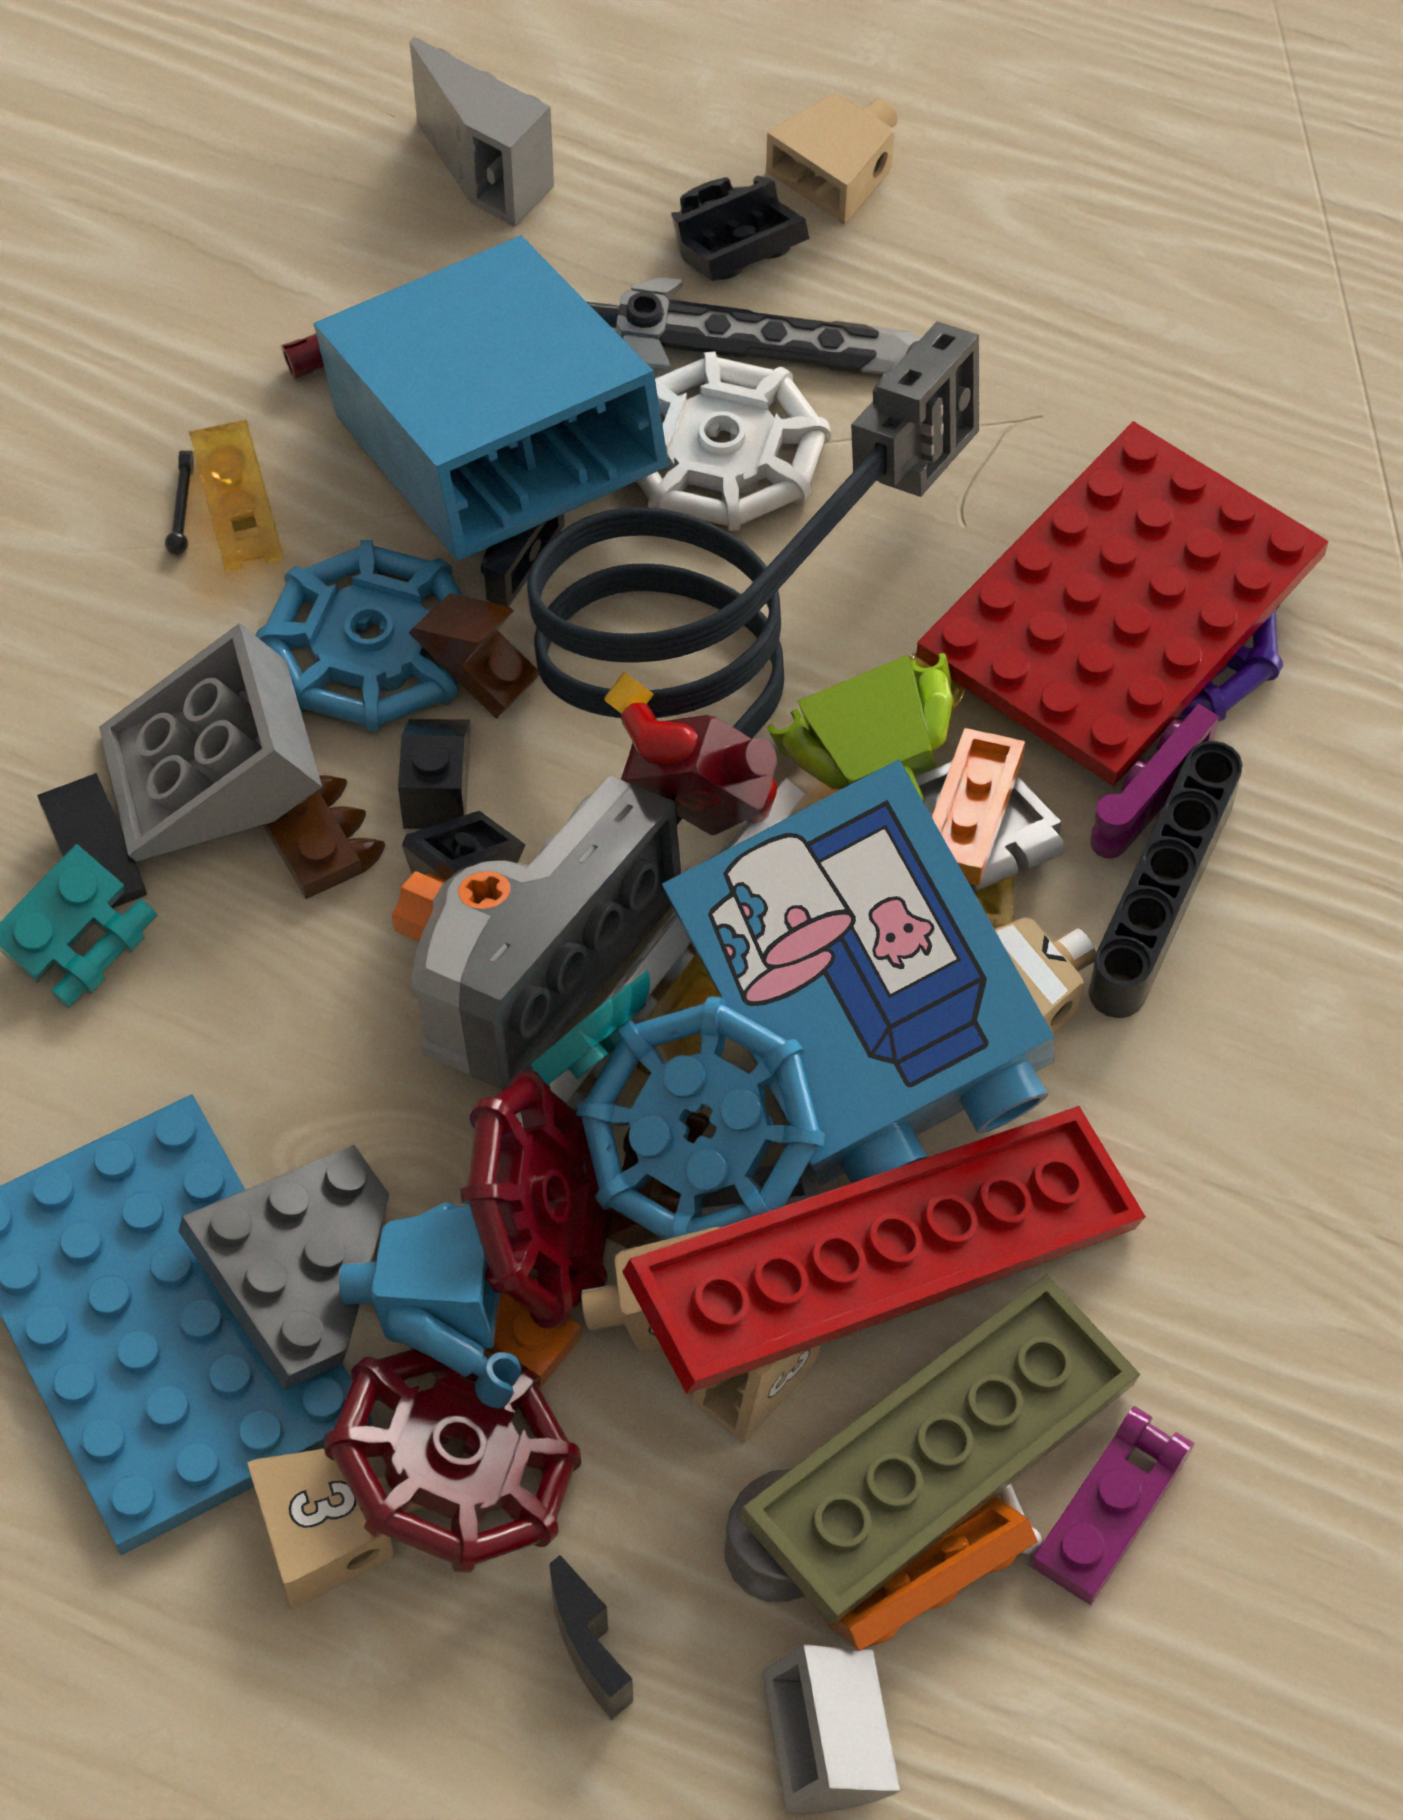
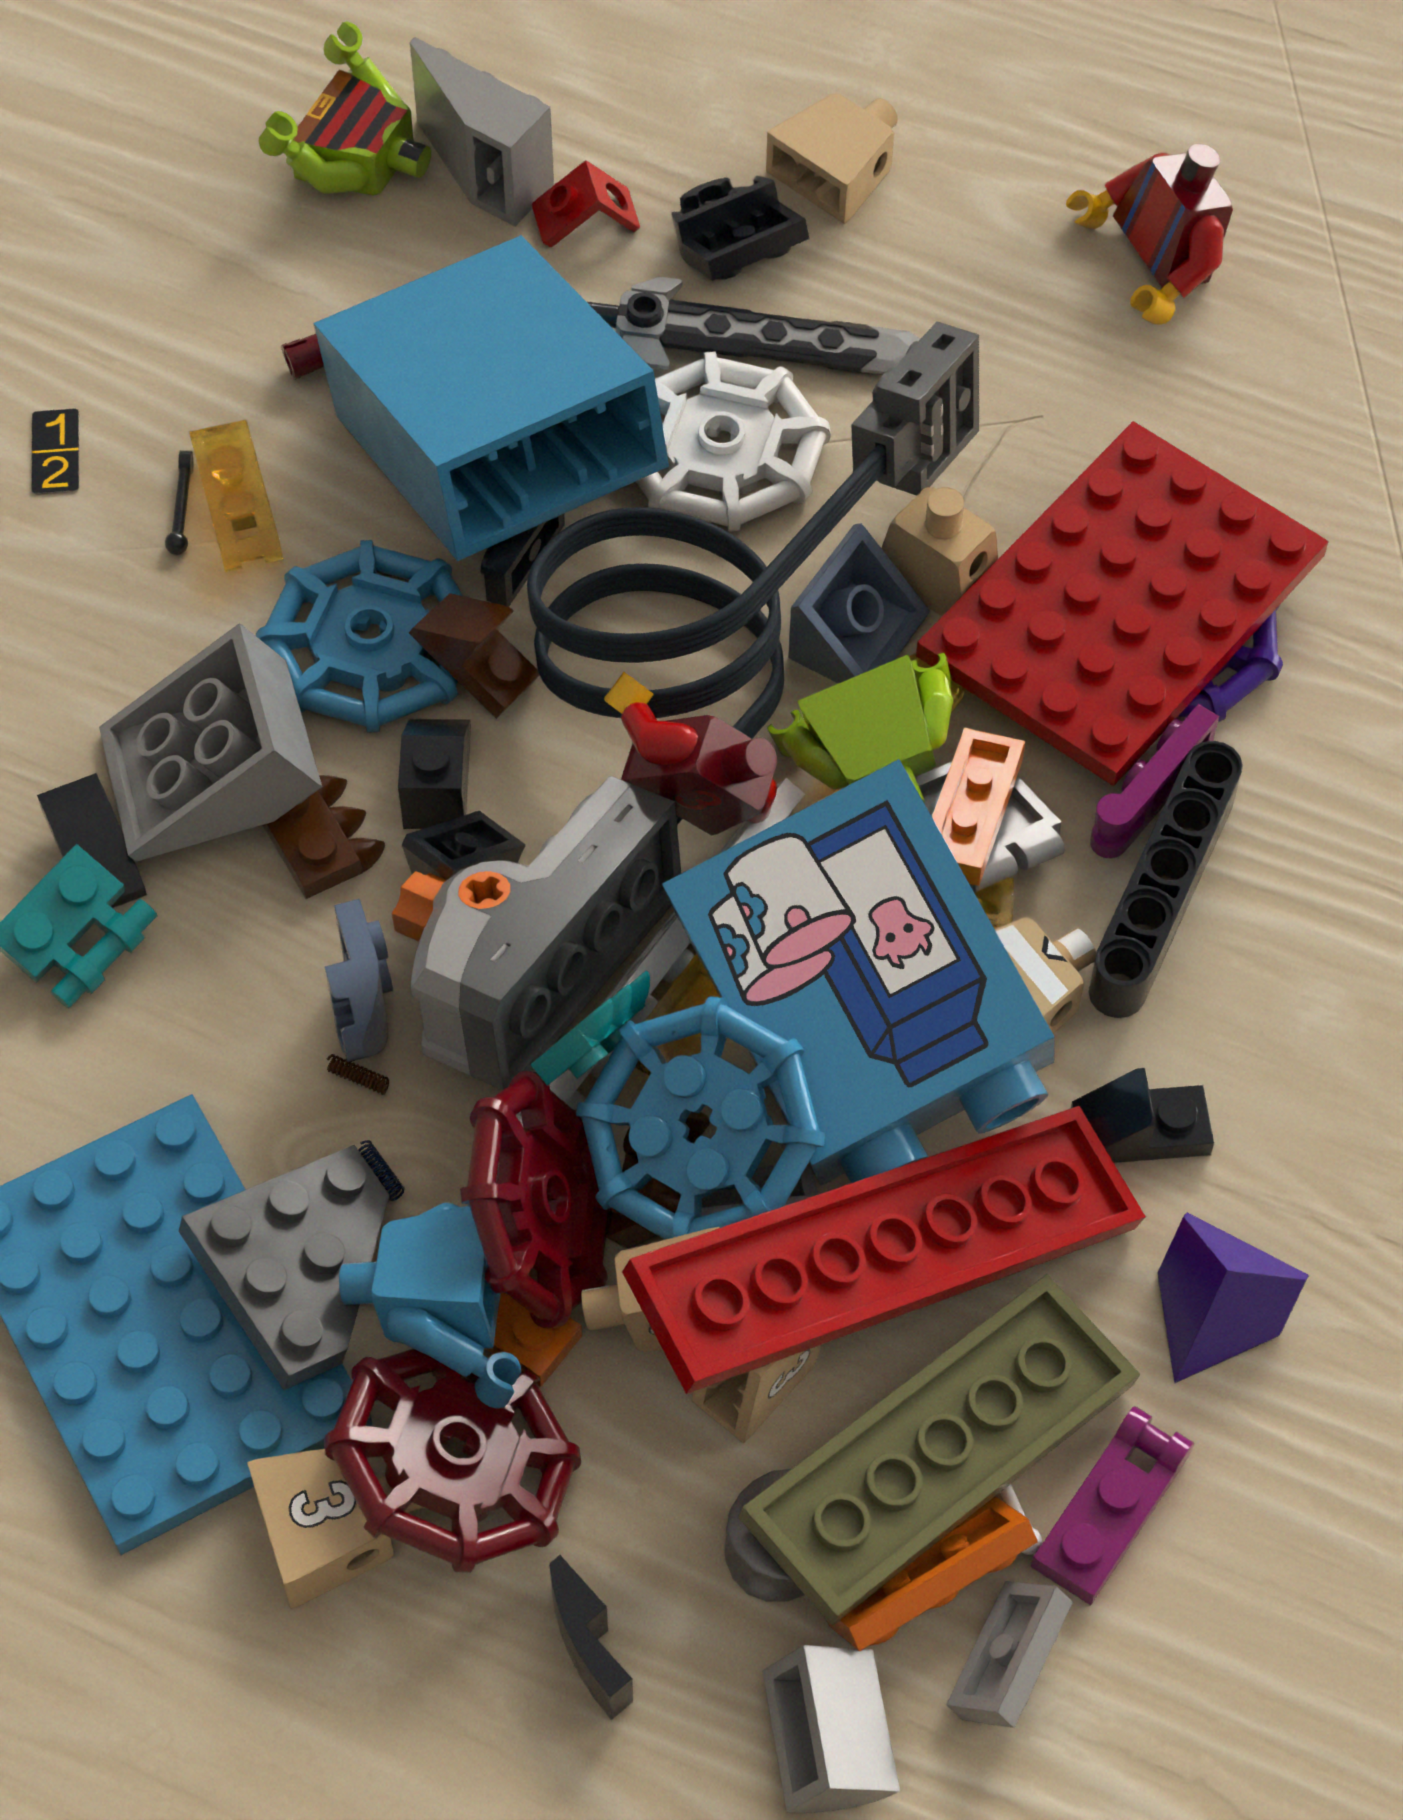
none -> black sticker [32,409,79,494]
none -> lime torso [259,21,431,196]
none -> sand blue slope [325,899,393,1063]
none -> reddish brown leg [327,1054,389,1095]
none -> dark blue leg [358,1140,405,1201]
none -> red bracket [531,160,640,248]
none -> sand blue slope [788,523,930,683]
none -> tan torso [881,487,998,616]
none -> light grey plate [946,1581,1073,1728]
none -> torso [1066,144,1233,325]
none -> black slope [1071,1068,1214,1163]
none -> dark purple slope [1157,1212,1309,1383]

